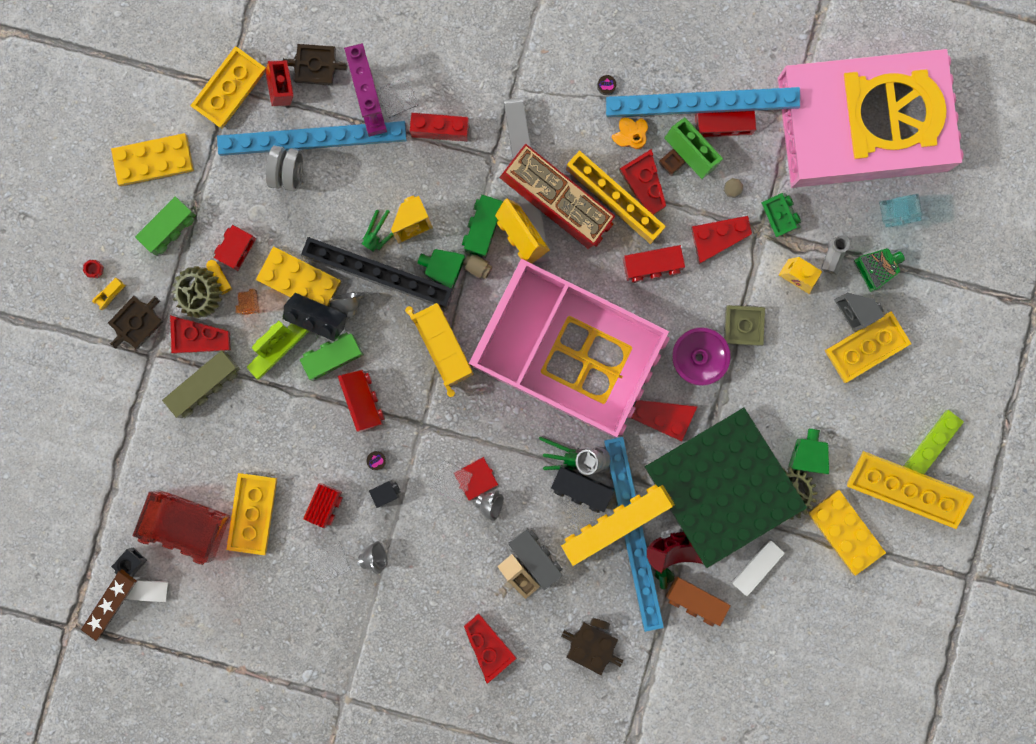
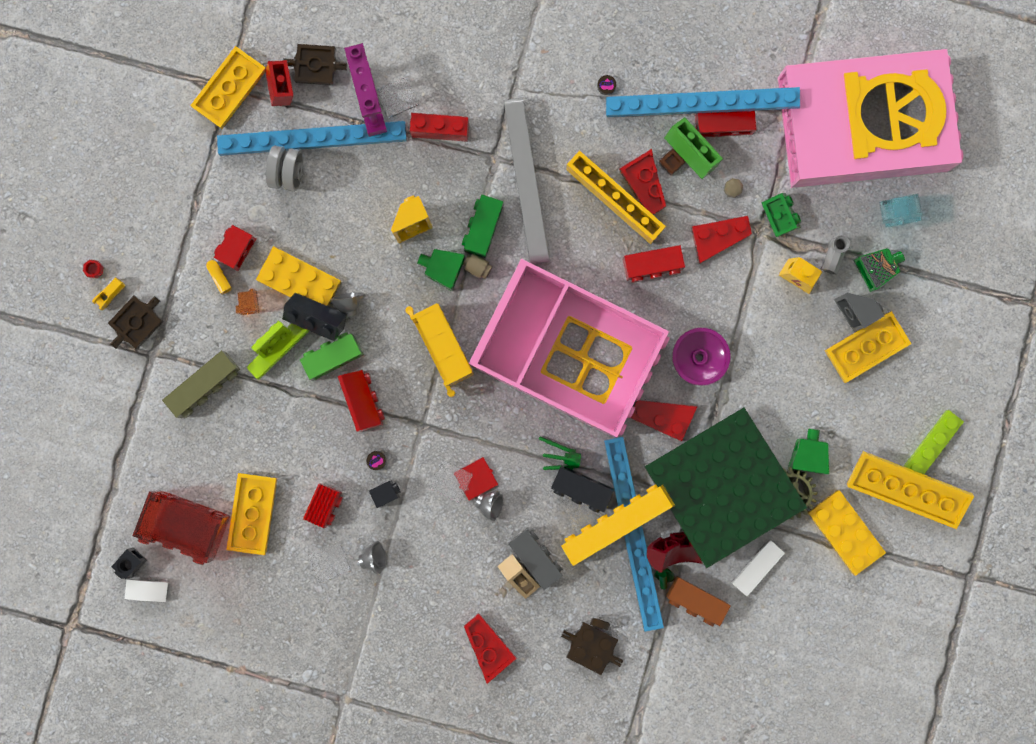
reddish brown tile [81,570,137,641] -> none
yellow plate [111,133,194,187] -> none
bright green brick [135,196,196,256] -> none
red wing [170,315,231,354] -> none
olive gear [171,266,223,318] -> none
black brick [301,237,454,309] -> none
green plant [361,209,394,252] -> none
yellow slope [495,198,550,264] -> none
brick [499,144,615,249] -> none
light grey wheel [576,447,611,475] -> none
light orange plate [612,117,648,149] -> none
olive plate [724,305,765,346] -> none

